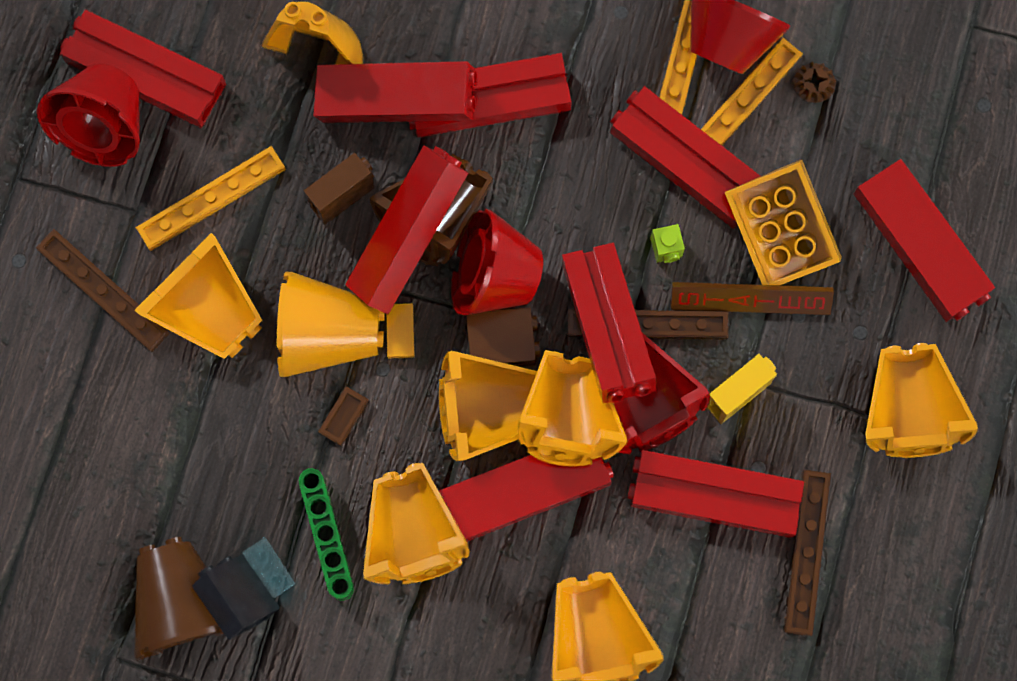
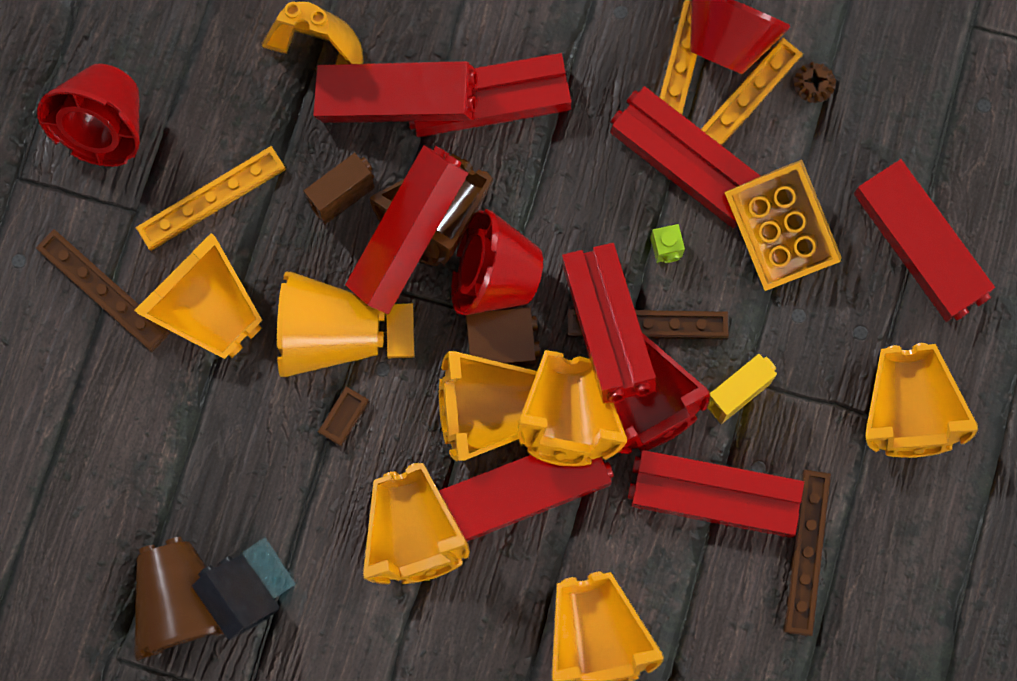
red brick [60,9,226,128] -> none
green beam [299,468,354,601] -> none
reddish brown tile [670,282,834,315] -> none

